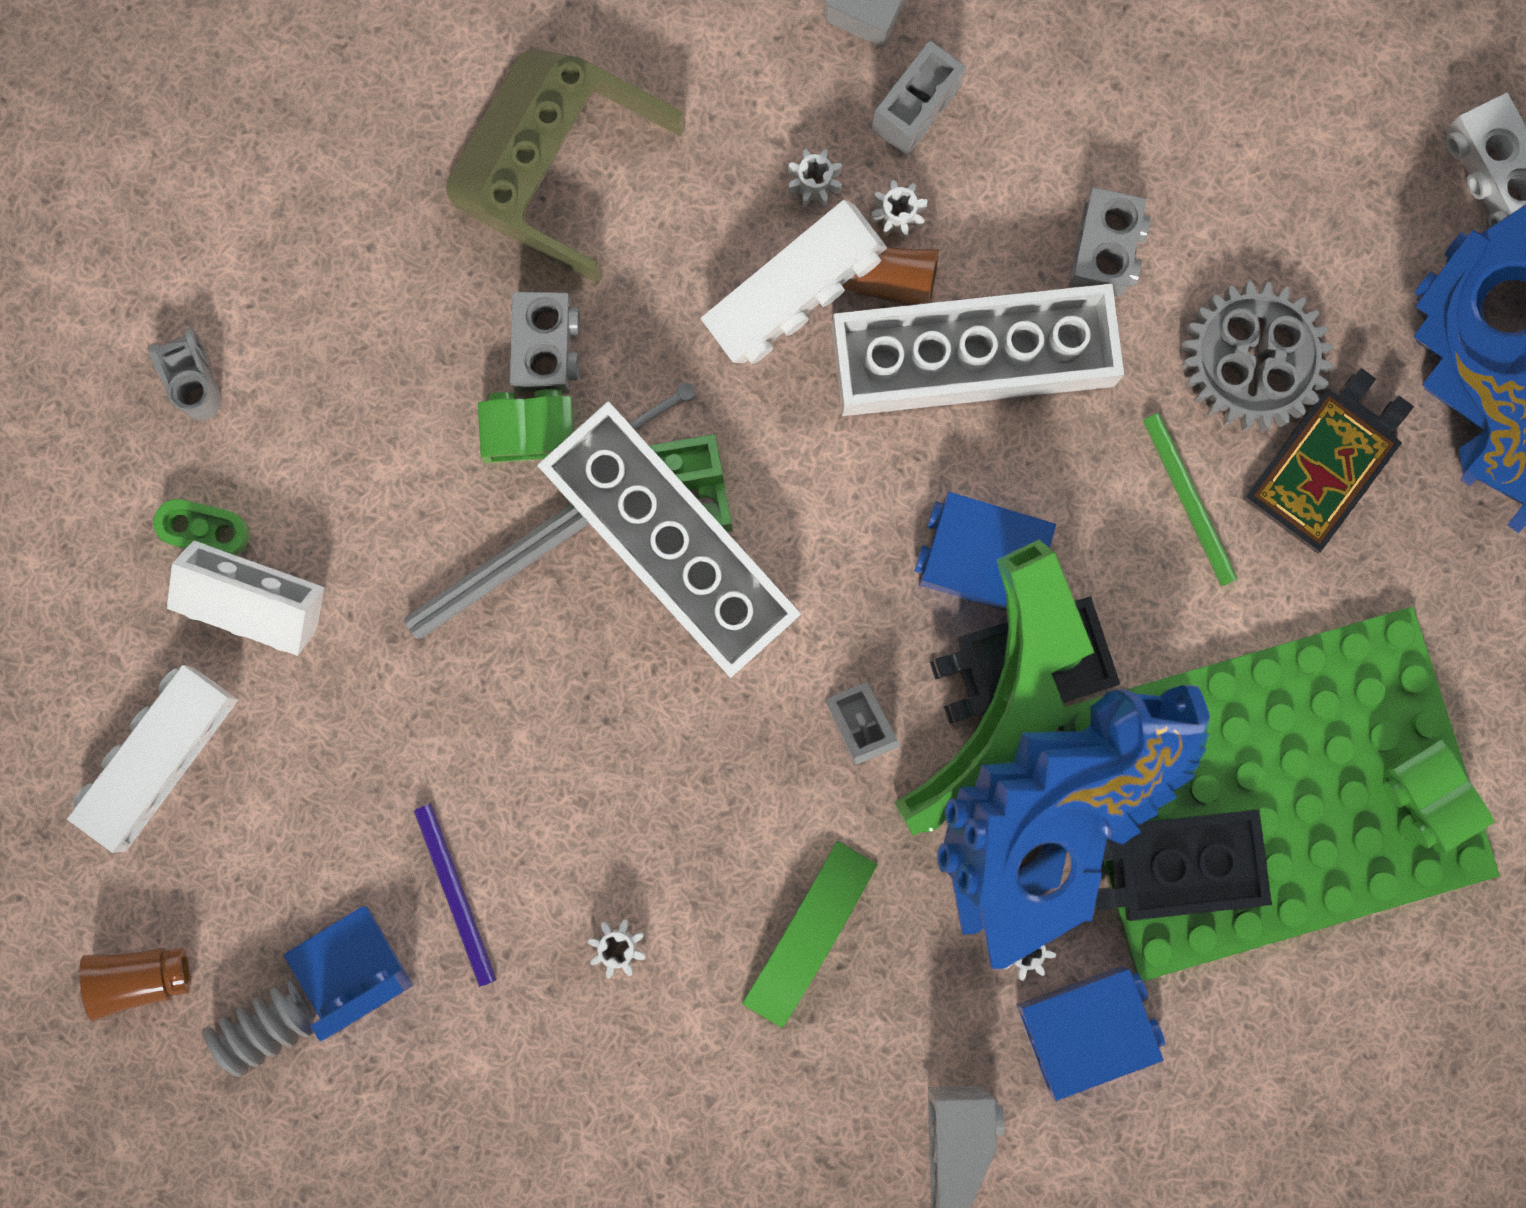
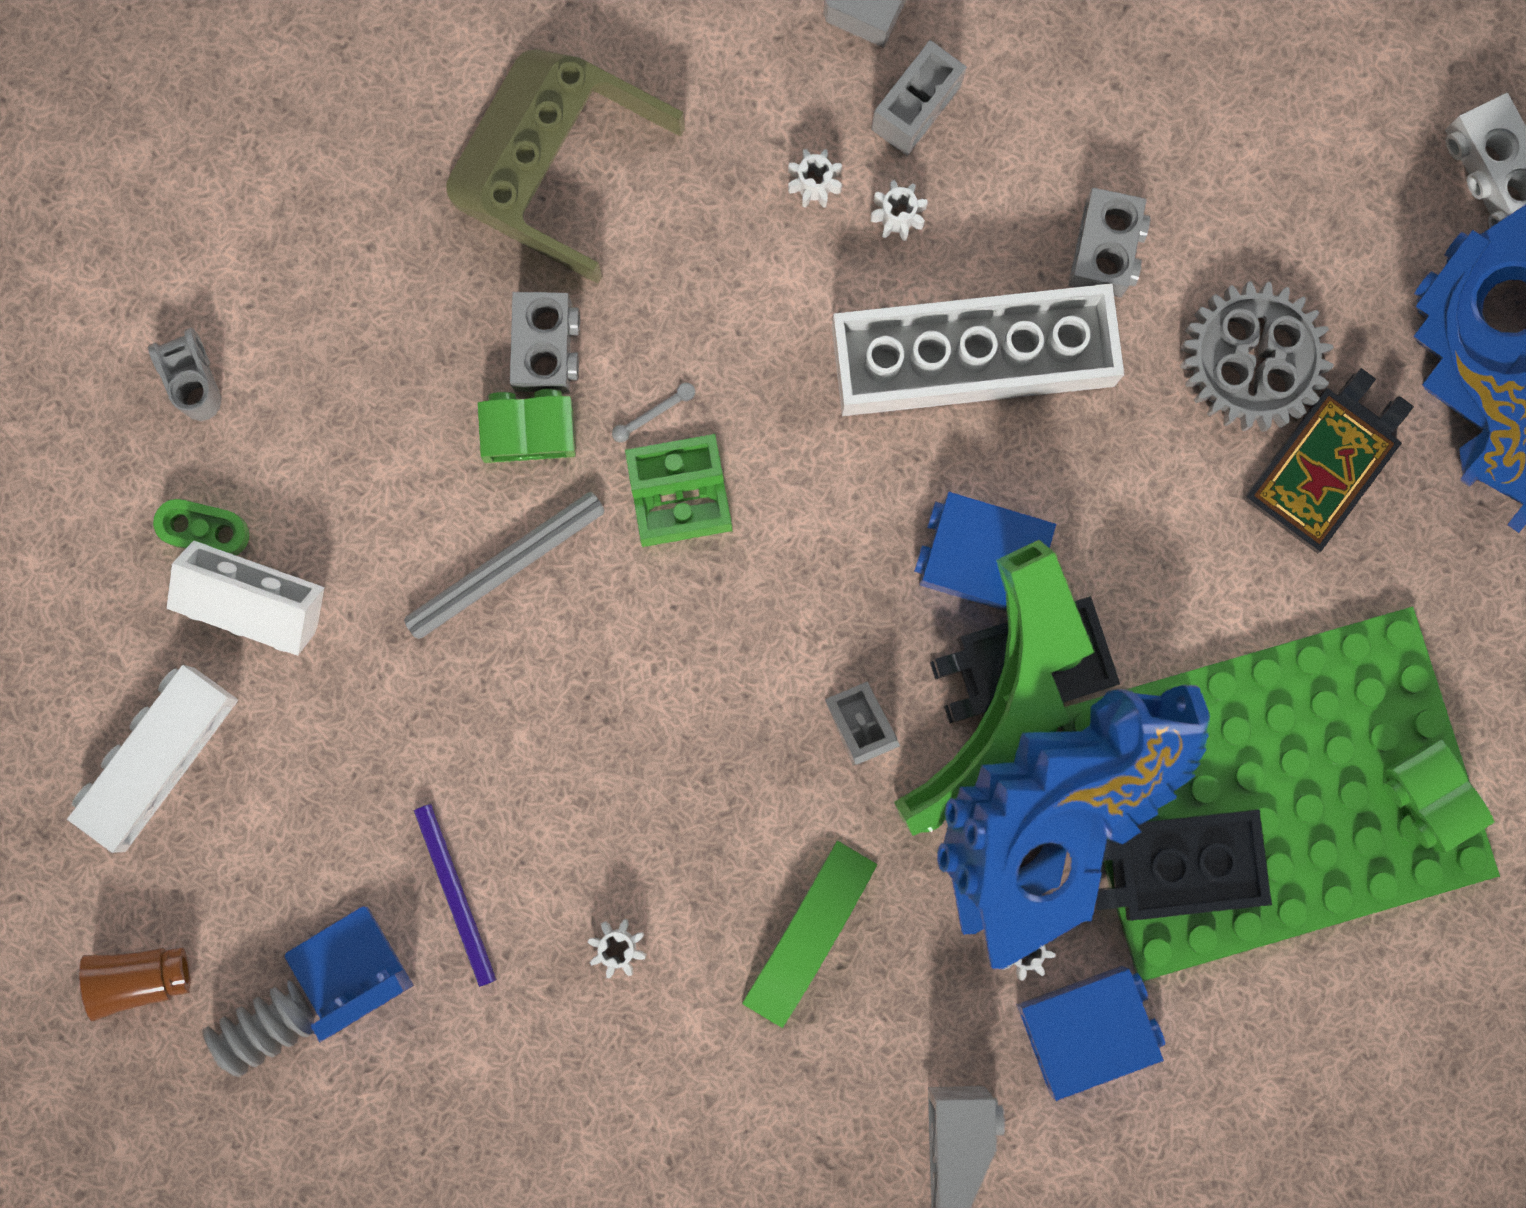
white brick [537,401,801,678] -> none
white brick [700,200,887,364] -> none
dark orange plant [842,247,939,306] -> none
bright green bar [1143,413,1238,587] -> none

